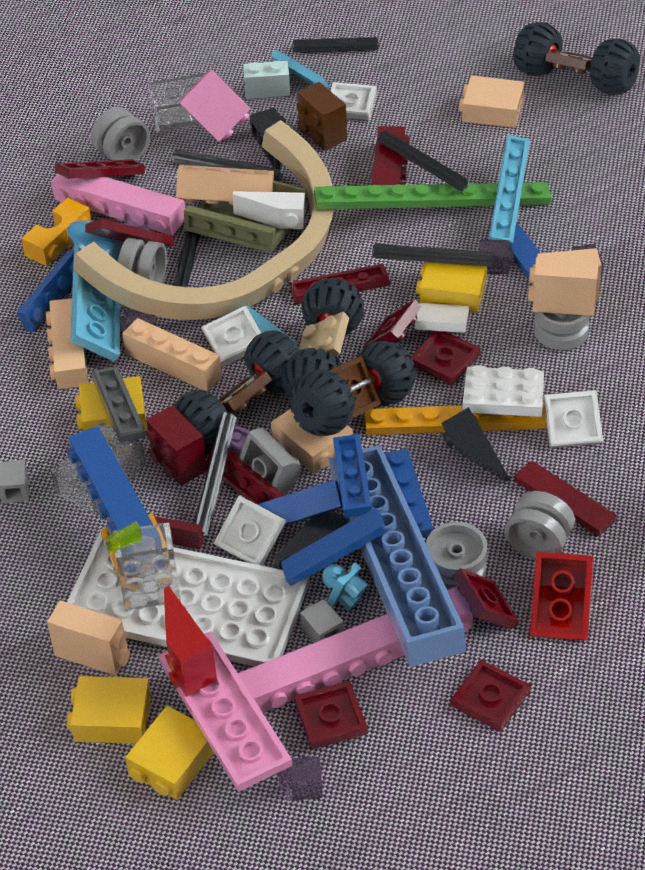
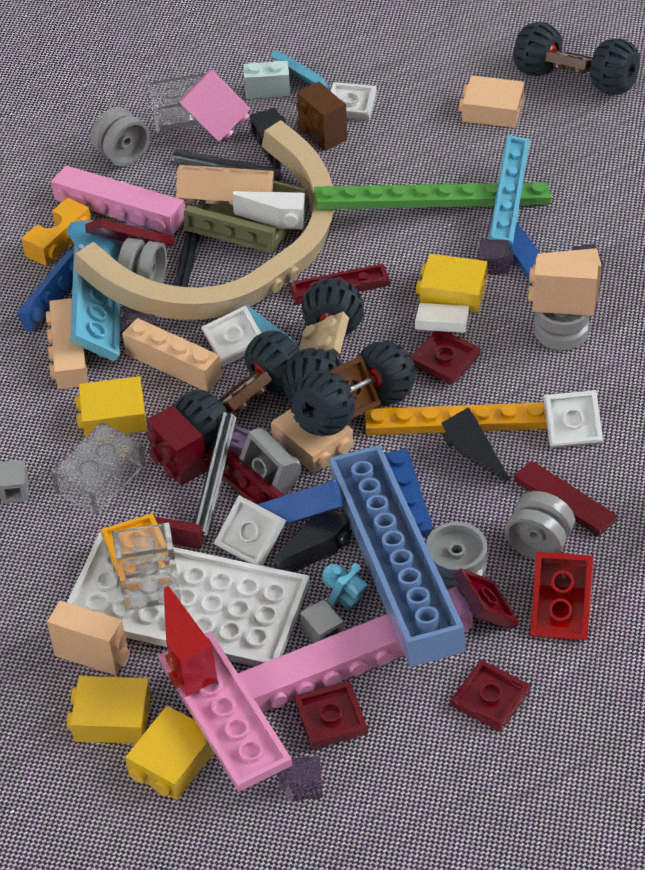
dark red tile [55,159,146,179] -> none
blue brick [66,426,163,567] -> none
dark grey tile [92,366,146,443] -> none
clear neon green piece [105,521,143,553] -> none
blue tile [281,507,387,586] -> none
black axle [292,37,378,53] -> none
blue plate [333,434,372,518] -> none
dark red plate [363,300,422,349] -> none
dark red brick [371,126,410,186] -> none
black axle [372,243,494,267] -> none
black axle [378,130,469,191] -> none
white plate [462,365,544,417] -> none

